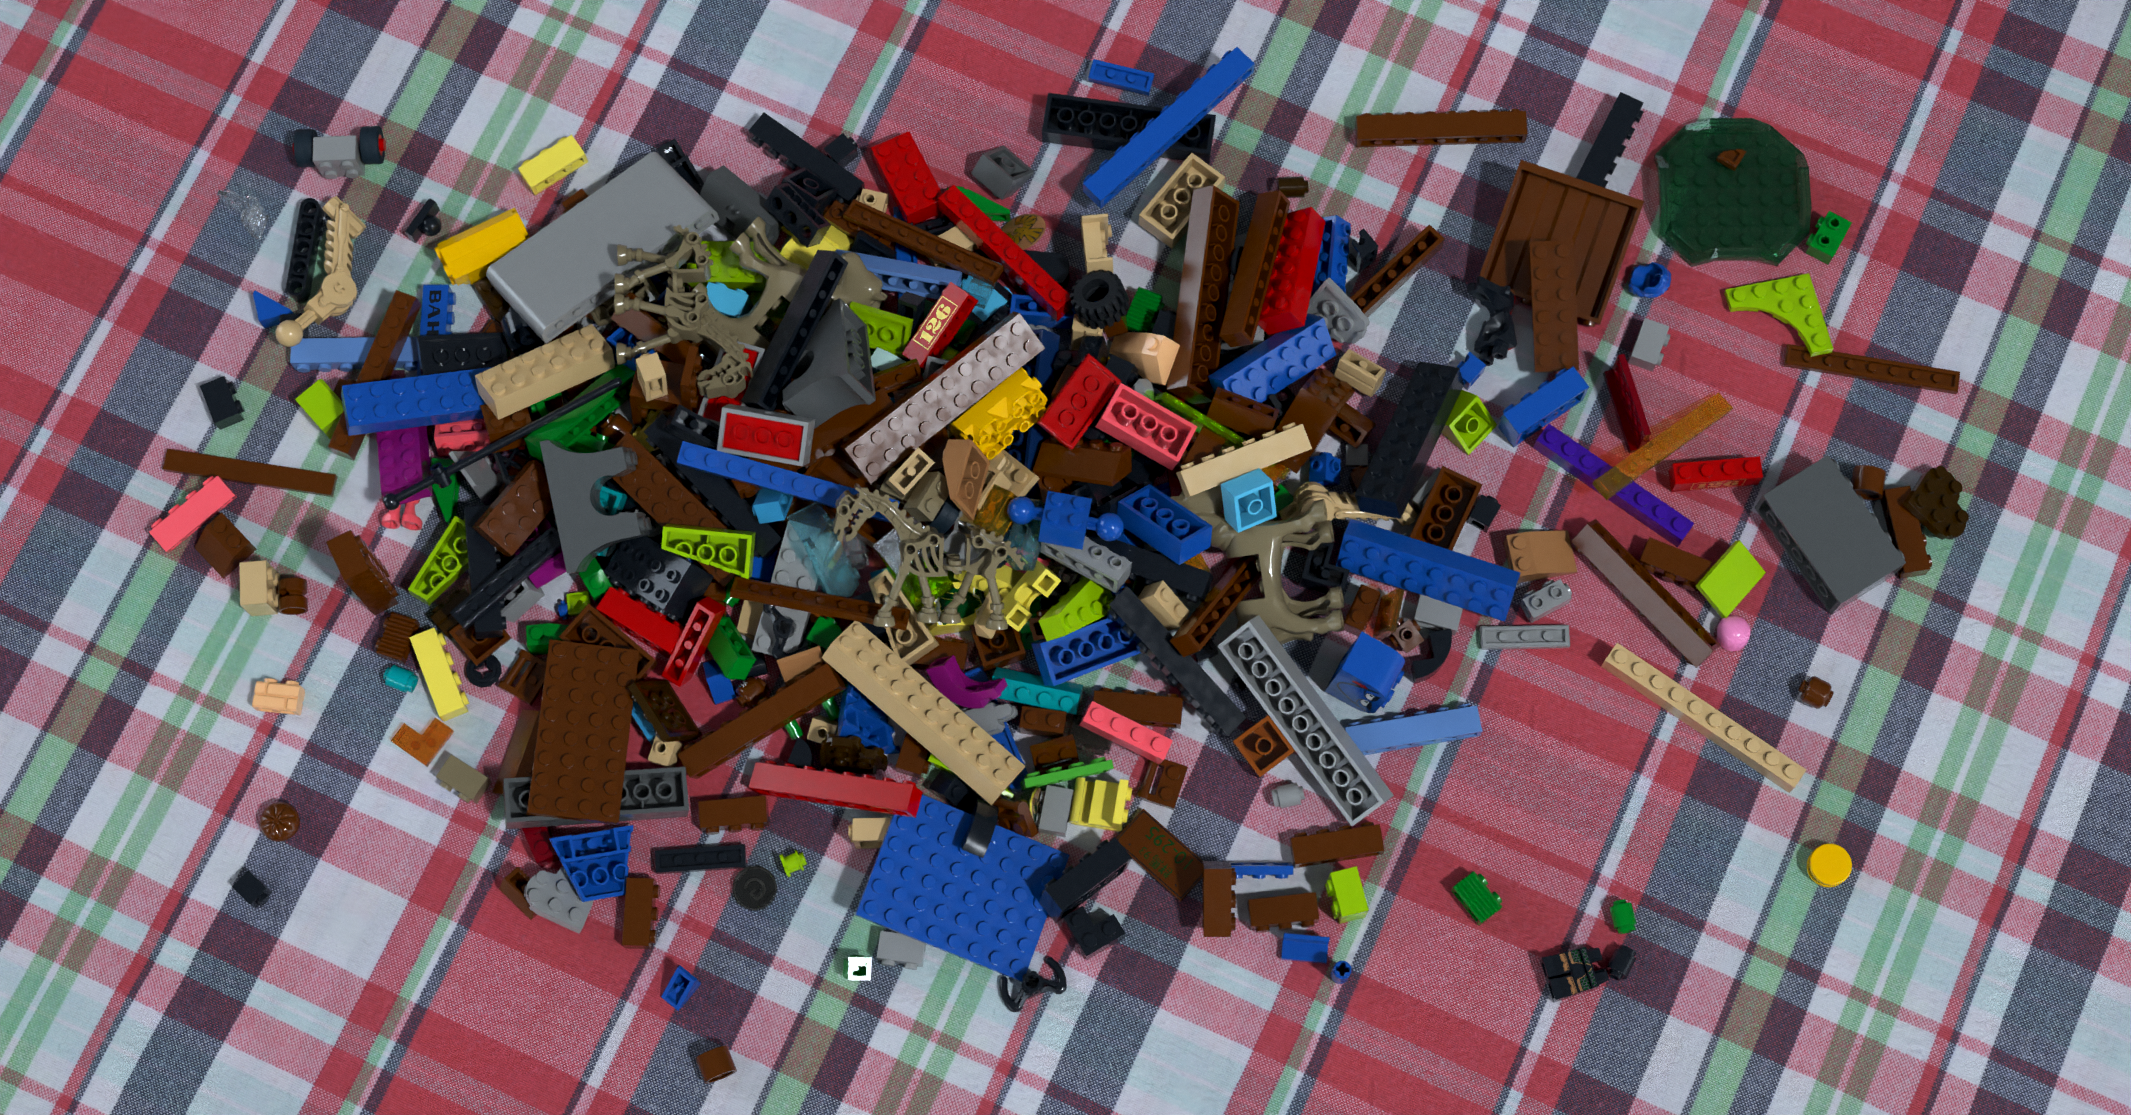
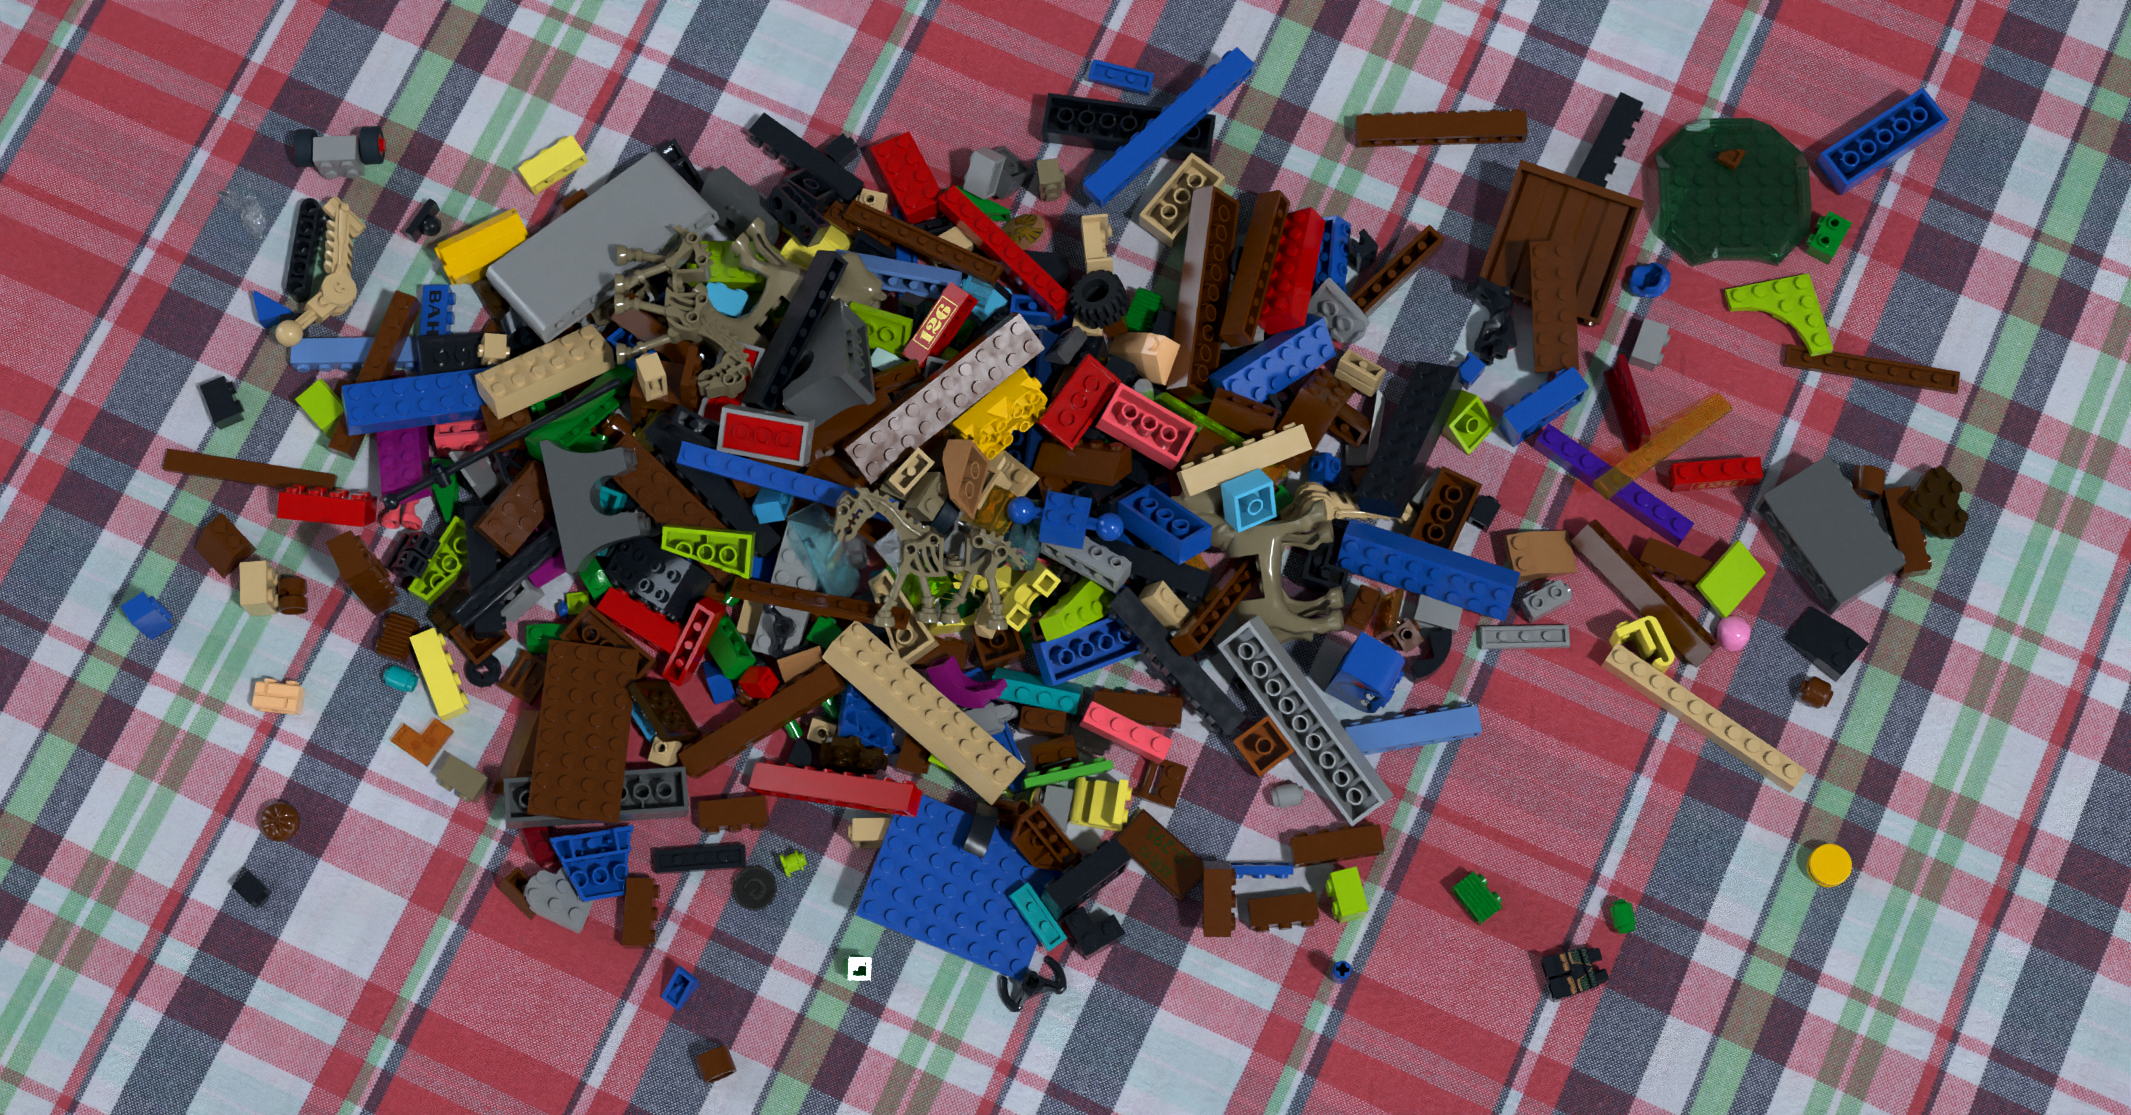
coral brick [149,476,237,553] -> none
light grey brick [876,931,926,970] -> none
black slope [929,770,983,814] -> none
dark brown brick [1277,176,1309,198] -> none
blue panel [1281,933,1330,964] -> none
black brick [1606,945,1636,981] -> none
none -> blue brick [121,591,174,640]
none -> red brick [277,484,377,527]
none -> black hips [384,531,441,579]
none -> tan brick [477,333,510,367]
none -> red brick [738,666,780,699]
none -> light grey brick [963,147,1006,200]
none -> teal plate [1009,882,1067,952]
none -> reddish brown wedge [1010,802,1083,872]
none -> dark tan brick [1037,158,1065,202]
none -> flat silver slope [1044,326,1087,365]
none -> white sticker [1367,390,1385,464]
none -> light yellow piece [1609,616,1675,674]
none -> black slope [1783,607,1869,682]
none -> blue brick [1816,88,1949,196]

